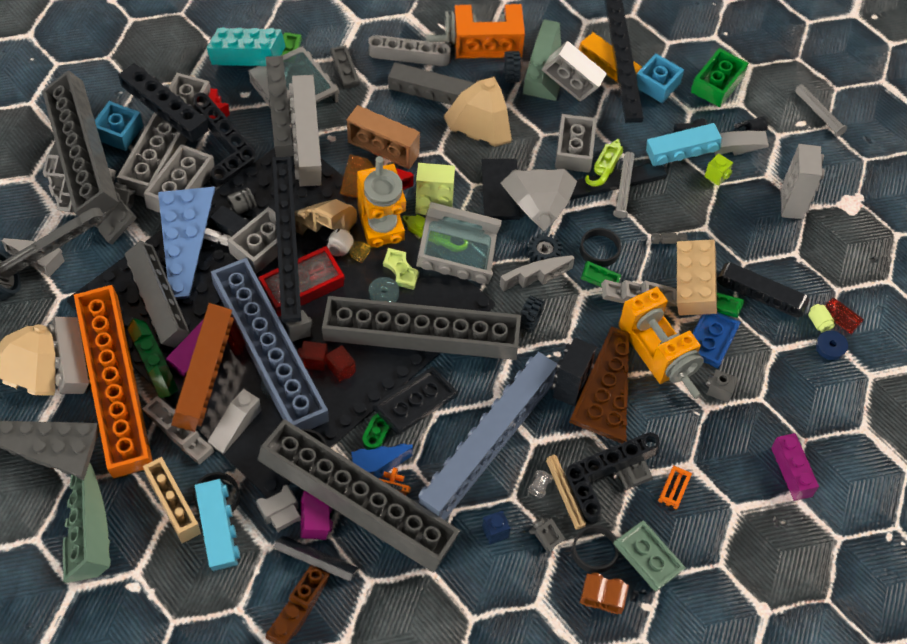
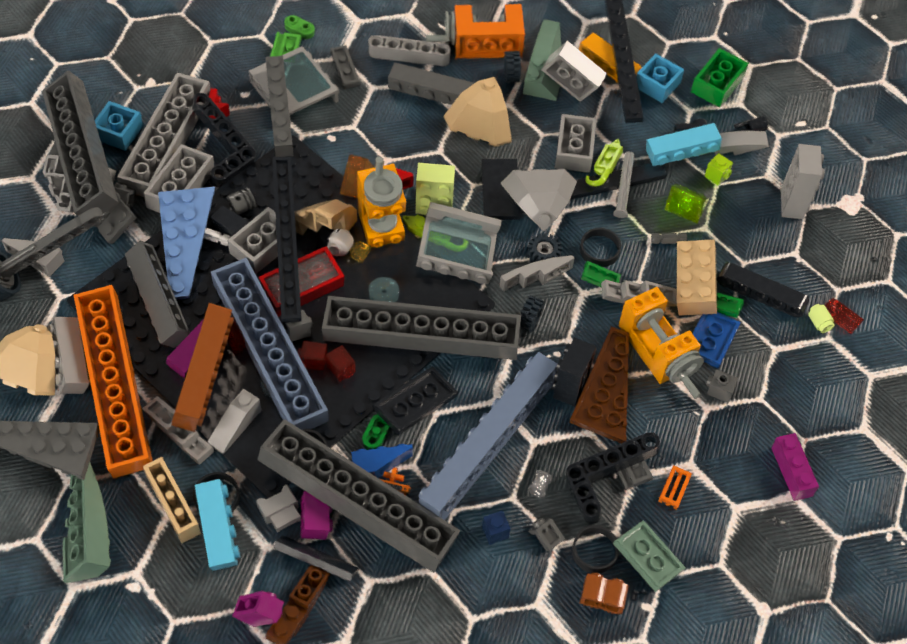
black brick [118,63,209,143] -> none
dark green brick [127,318,178,398] -> none
teal brick [206,27,286,66] -> none
light grey brick [289,75,321,186] -> none
medium nougat brick [347,105,420,169] -> none
yellowish green tile [383,248,419,290] -> none
tan axle [546,455,586,529] -> none
light grey axle [795,84,847,137] -> none
dark blue piece [816,330,848,361] -> none
none -> magenta brick [232,591,284,627]
none -> bright green plate [284,15,315,39]
none -> clear neon green slope [665,184,709,224]

